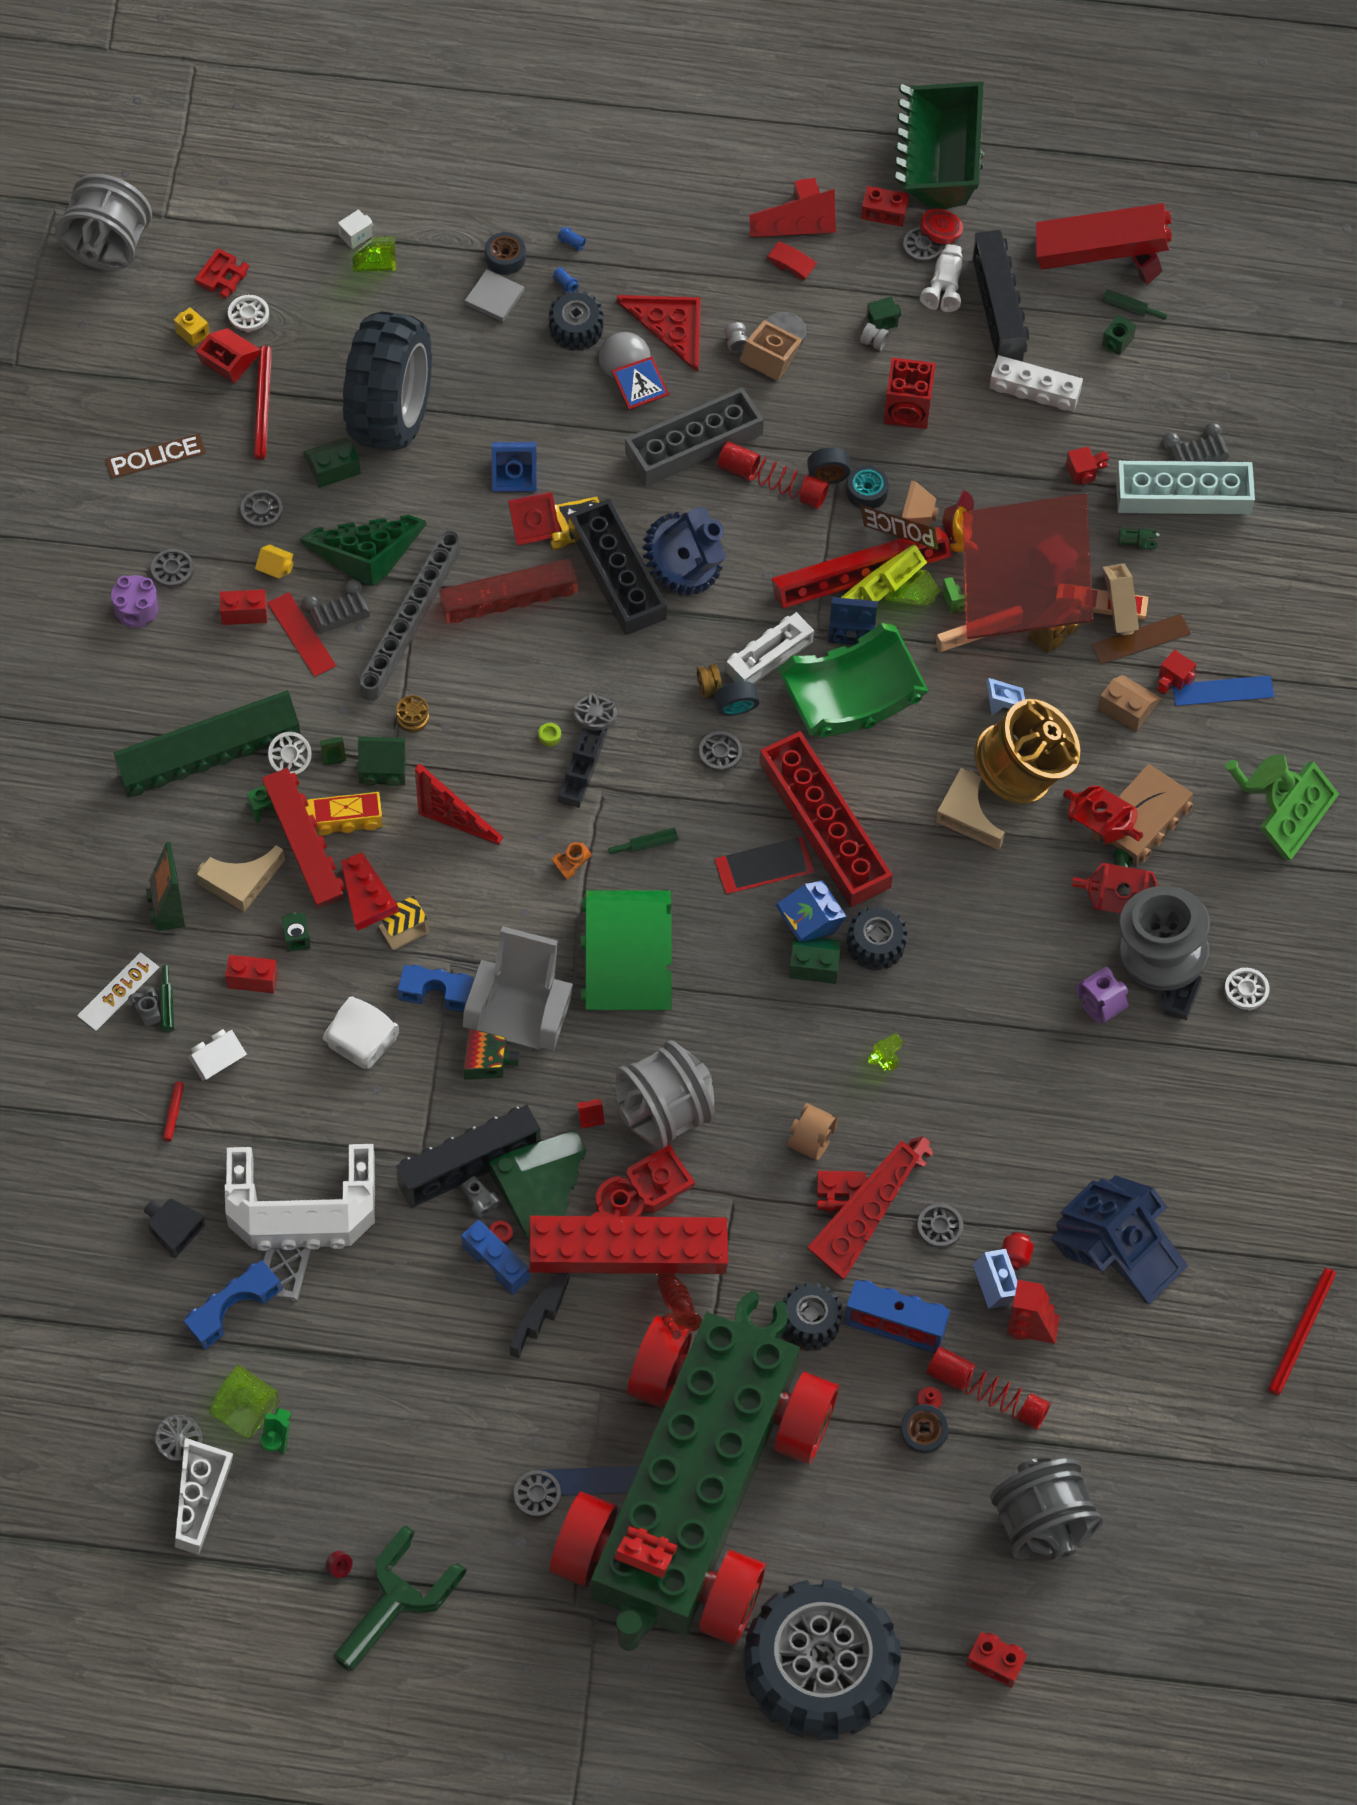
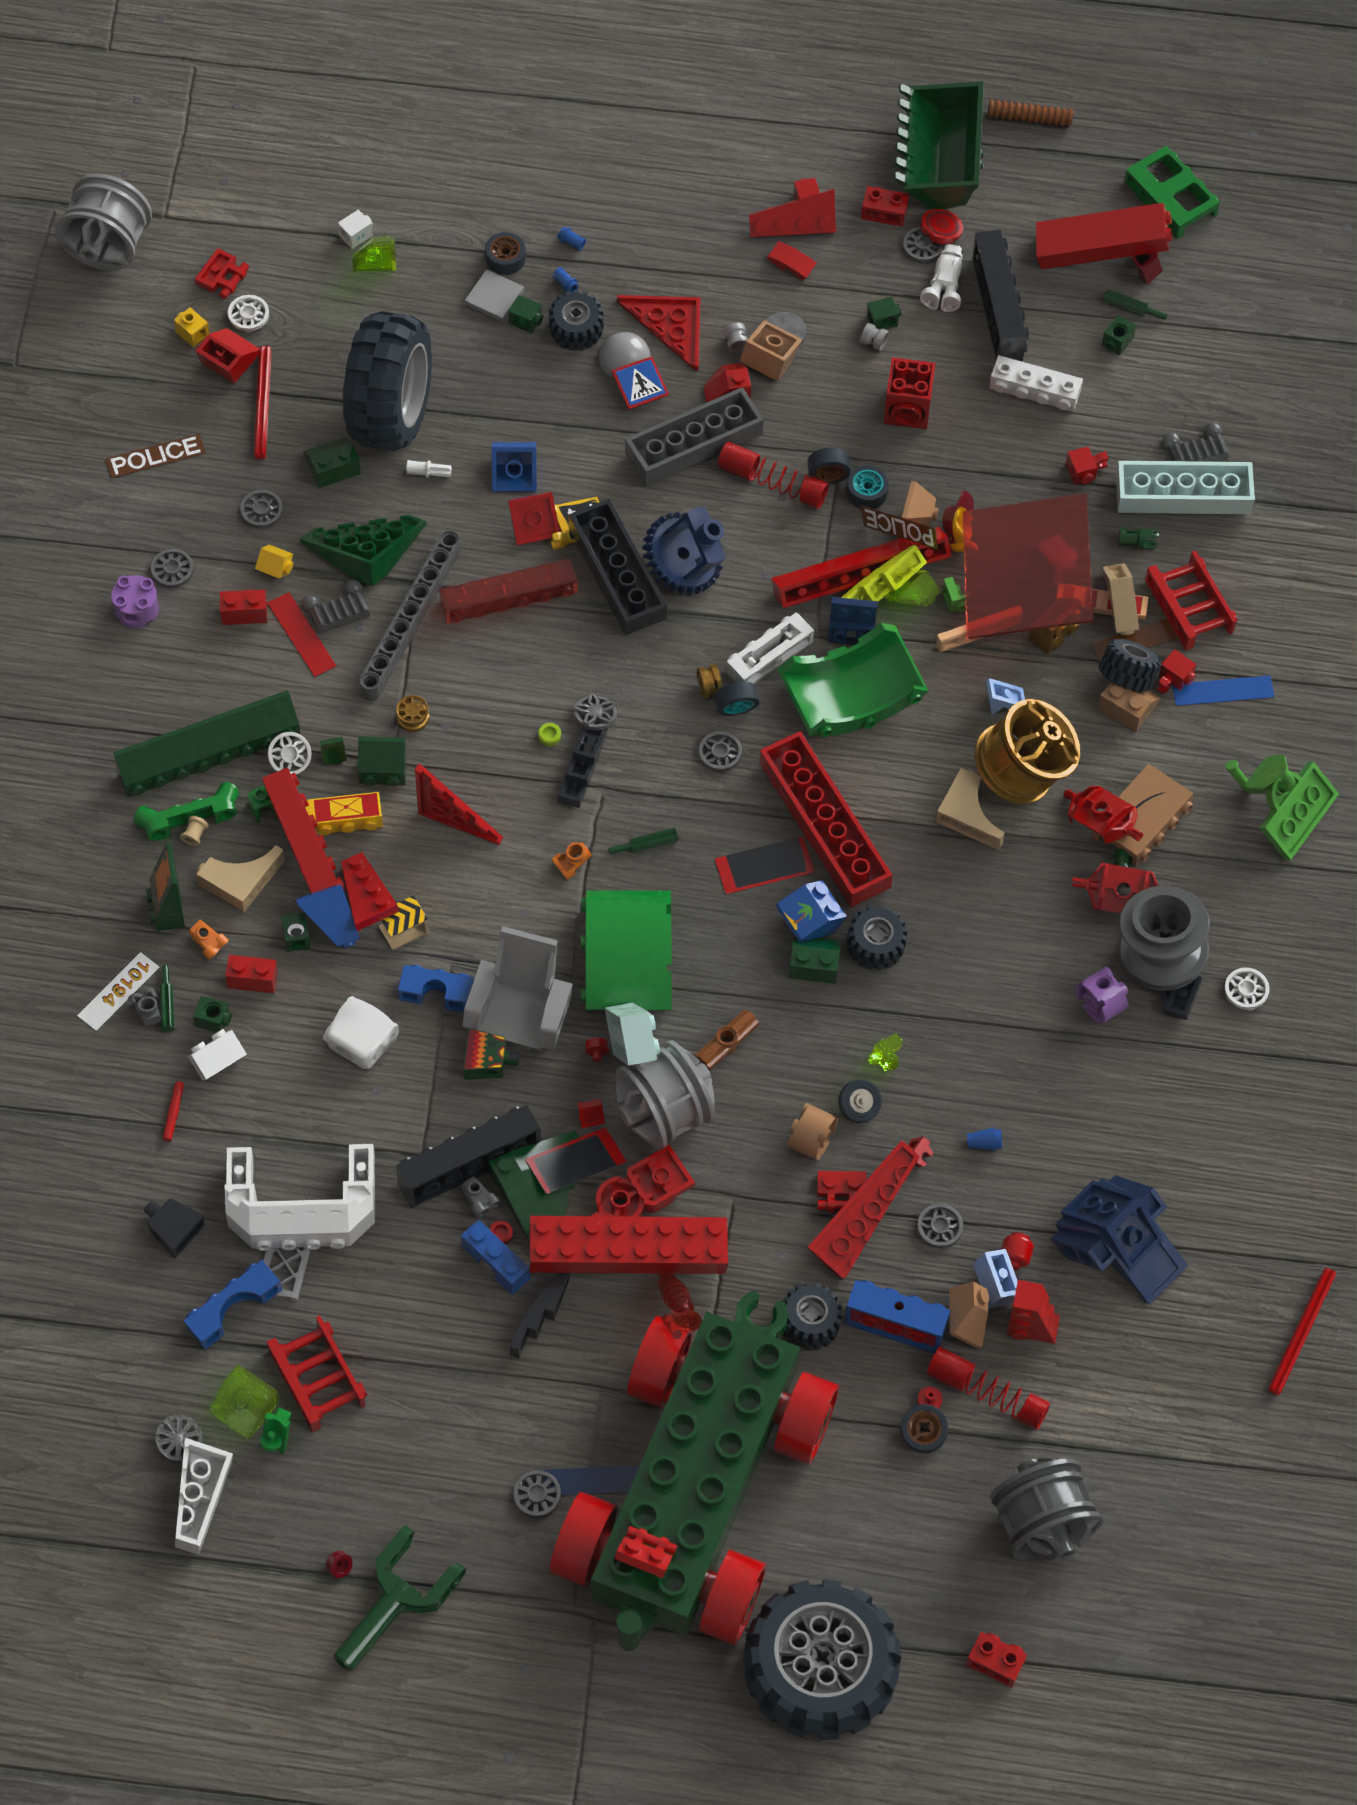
none -> green plate [133,782,240,841]
none -> tan bush [180,816,208,847]
none -> orange plate [188,919,229,960]
none -> dark green brick [193,996,232,1033]
none -> red fence [267,1315,367,1433]
none -> blue slope [295,884,360,948]
none -> white axle [406,460,452,478]
none -> dark green brick [508,295,543,333]
none -> black sticker [526,1128,626,1193]
none -> red tile [585,1038,609,1062]
none -> light aqua brick [605,1003,660,1066]
none -> dark orange piece [695,1009,759,1071]
none -> red slope [703,363,751,403]
none -> black wheel [838,1079,882,1123]
none -> medium nougat slope [949,1282,989,1349]
none -> blue cone [967,1127,1002,1151]
none -> dark orange piece [987,99,1073,127]
none -> black wheel [1098,639,1162,691]
none -> green window [1124,145,1220,239]
none -> red fence [1144,550,1237,651]

